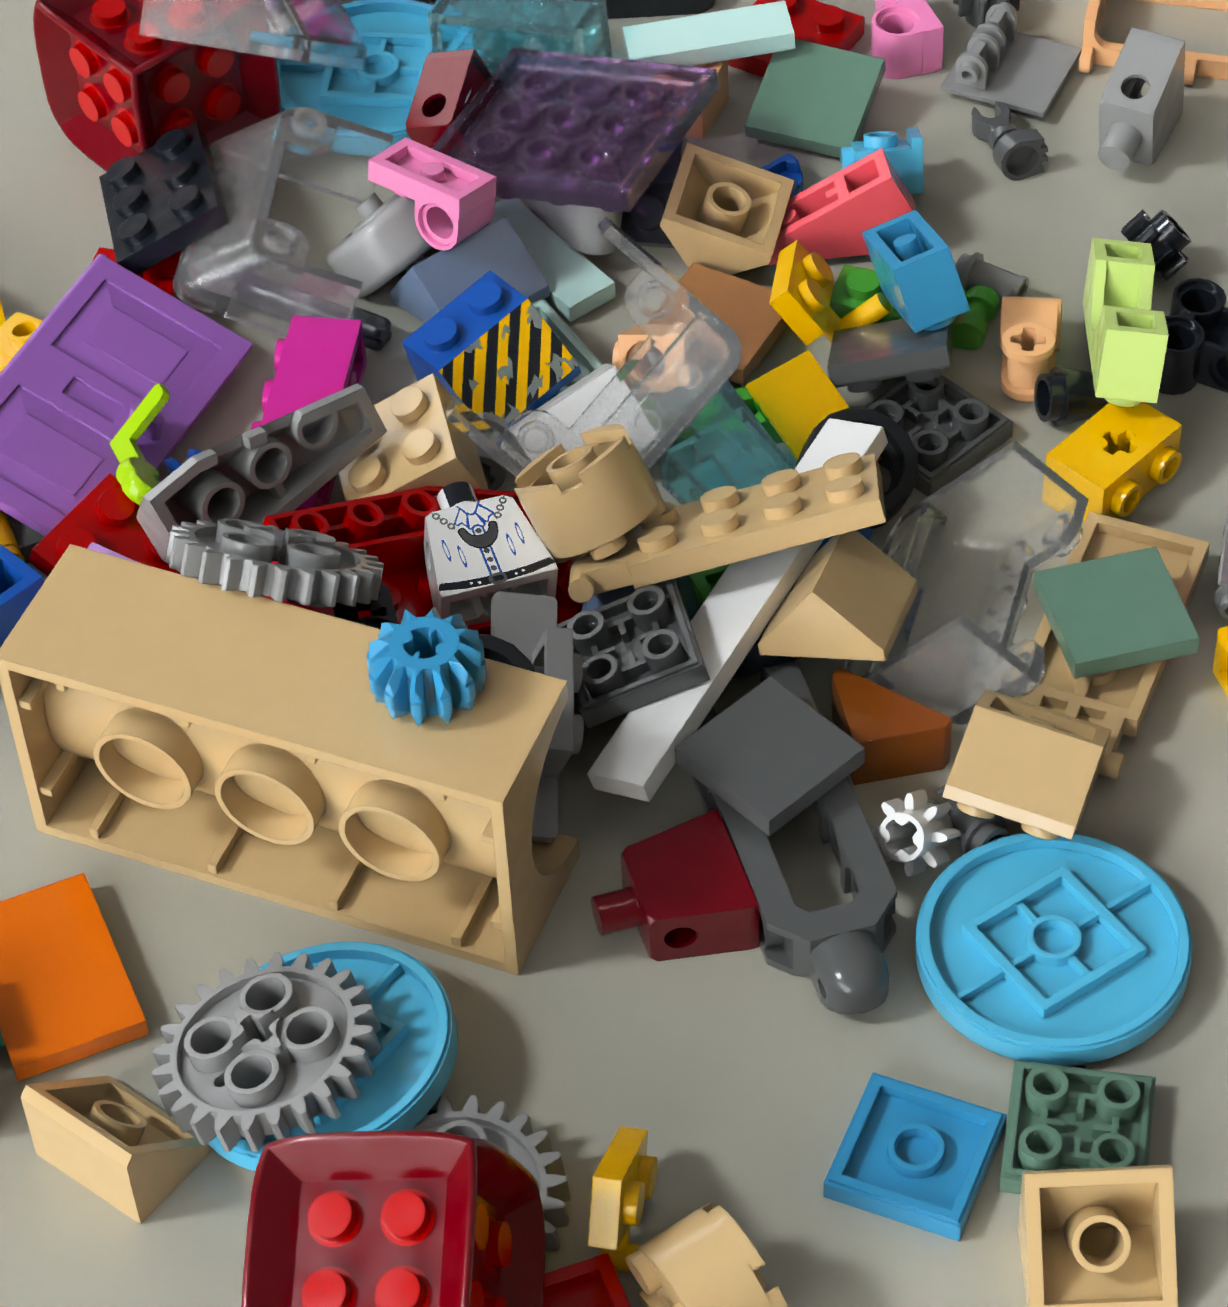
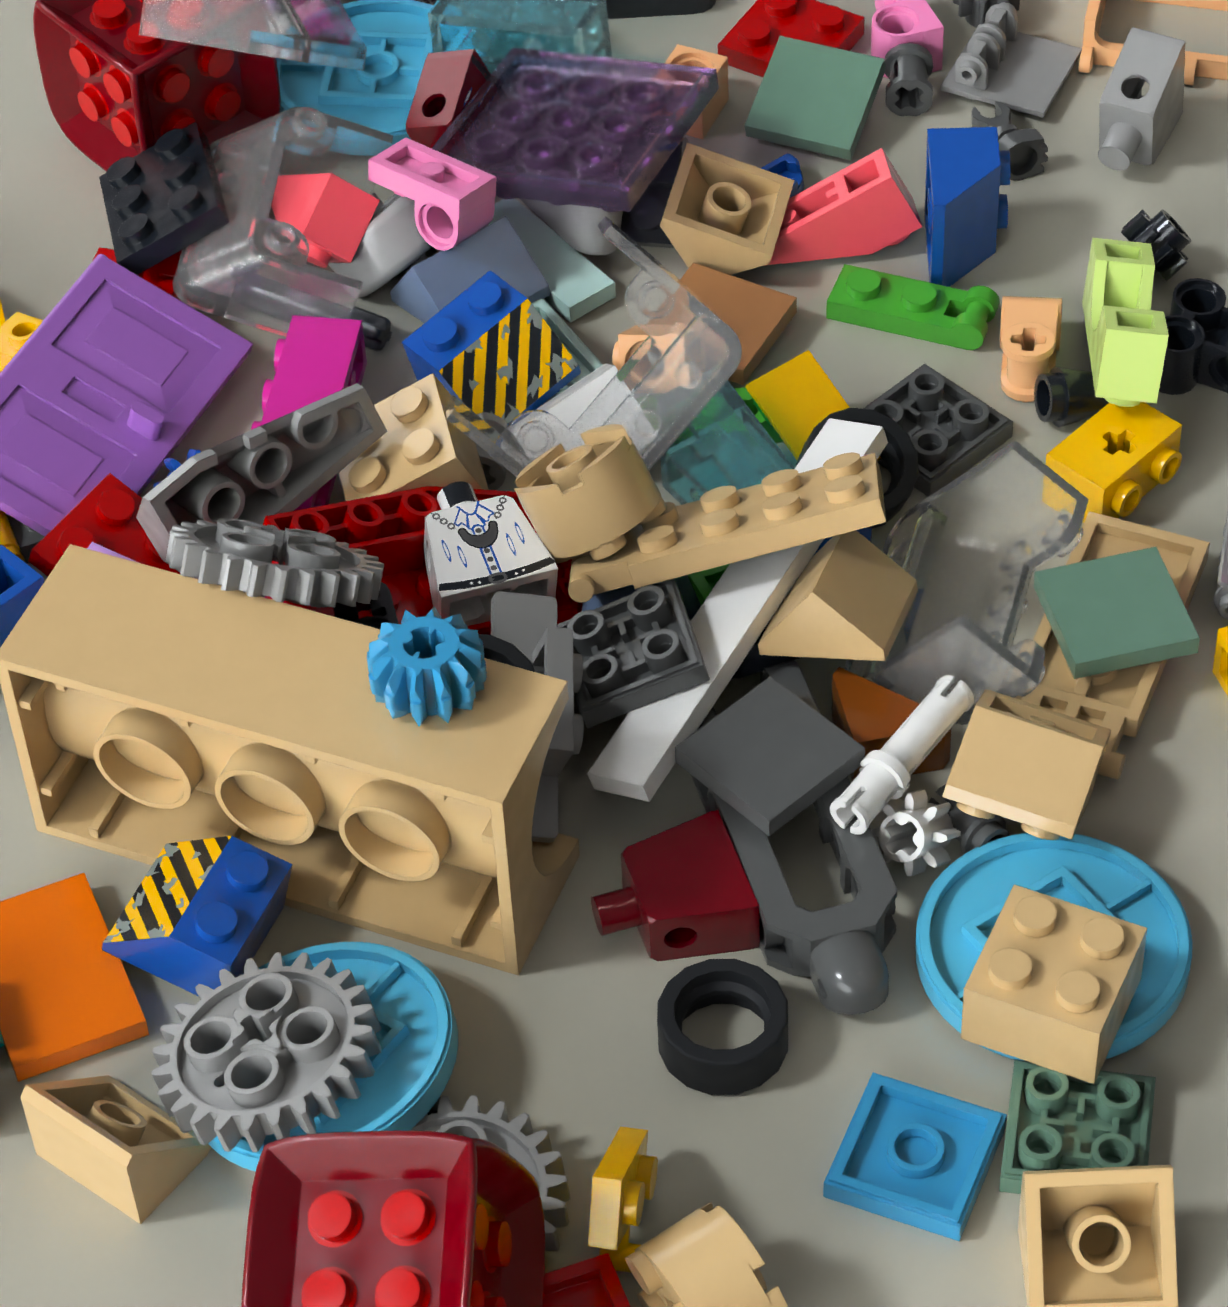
lime piece [109,383,171,505] -> none
light aqua tile [623,0,796,76] -> none
yellow plate [769,240,892,346] -> none
dark grey tile [827,319,954,393] -> none
medium azure brick [840,127,924,194] -> none
dark azure brick [862,210,970,333] -> none
light grey pin [955,252,1029,306] -> none
none -> blue slope [102,836,293,996]
none -> coral slope [265,173,380,268]
none -> black tyre [657,959,788,1095]
none -> white pin [830,675,975,834]
none -> dark grey bush [885,43,933,116]
none -> blue slope [924,127,1011,287]
none -> tan brick [961,884,1147,1084]

